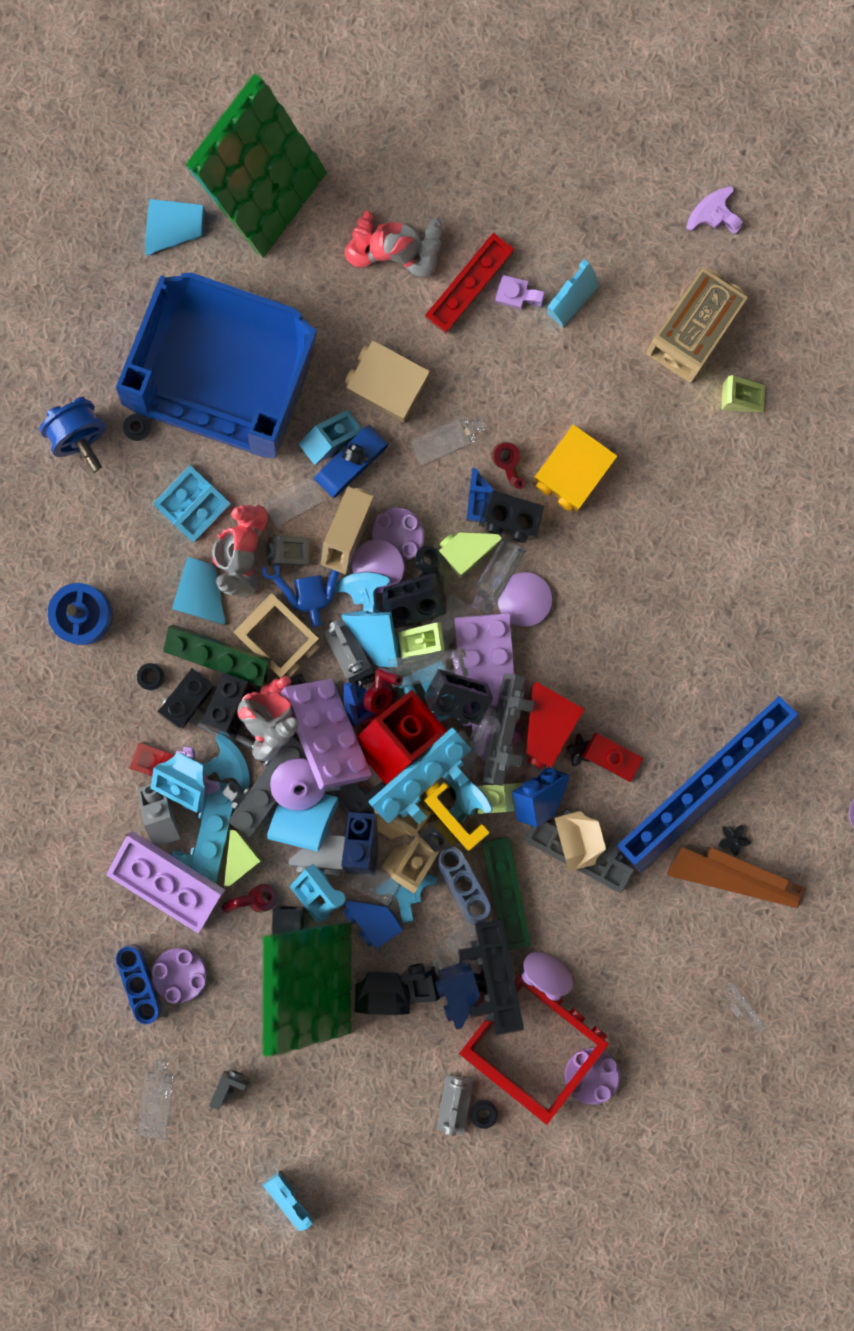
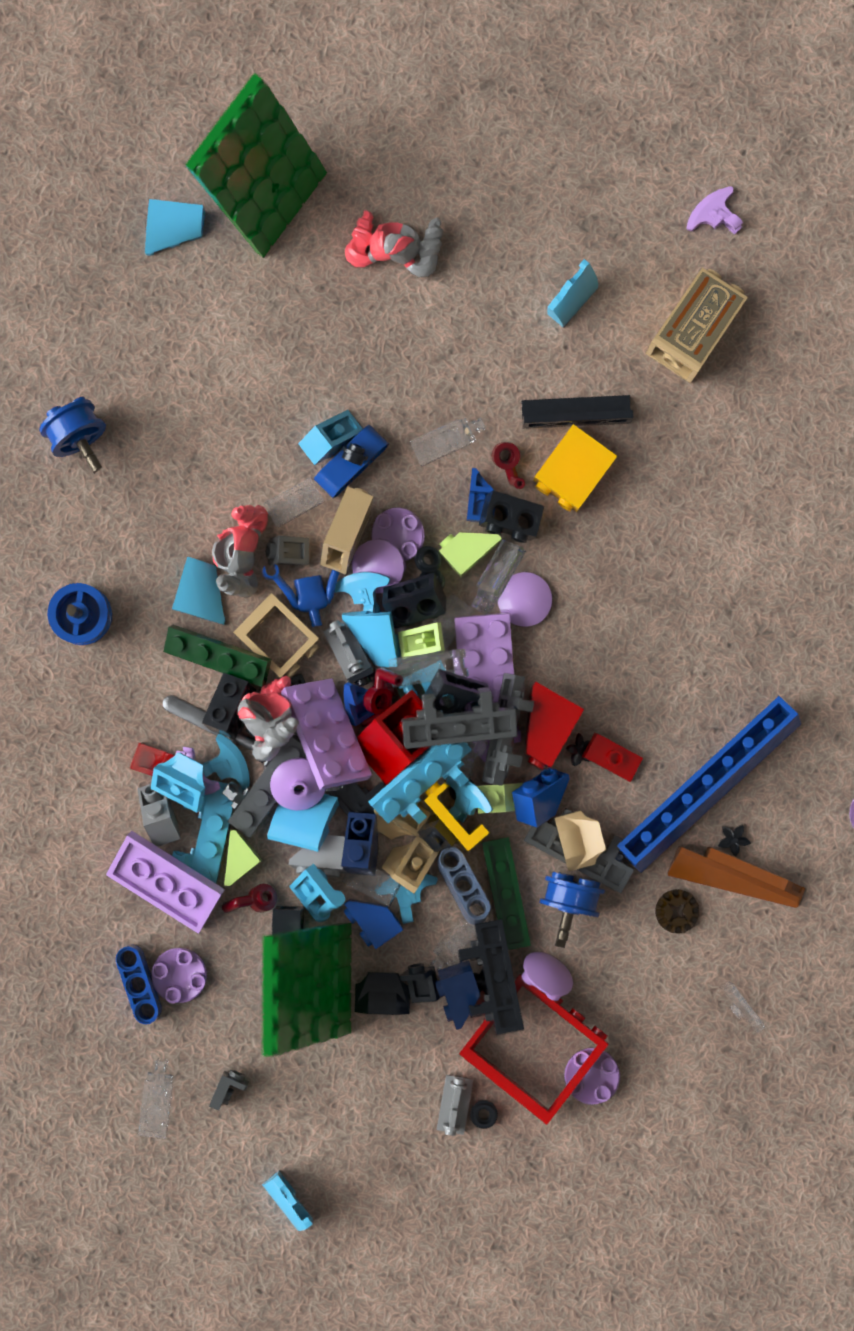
blue slope [116,272,317,459] -> none
black plate [123,414,151,441] -> none
black plate [137,663,164,690] -> none
medium azure slope [152,465,231,542] -> none
black brick [158,668,215,731] -> none
tan brick [345,340,430,423] -> none
red plate [425,232,514,334] -> none
lavender plate [495,275,545,310] -> none
yellowish green slope [722,375,765,412] -> none
none -> dark grey hinge [402,687,517,749]
none -> black fence [521,395,634,429]
none -> blue wheel [539,872,605,948]
none -> dark brown gear [655,889,700,933]

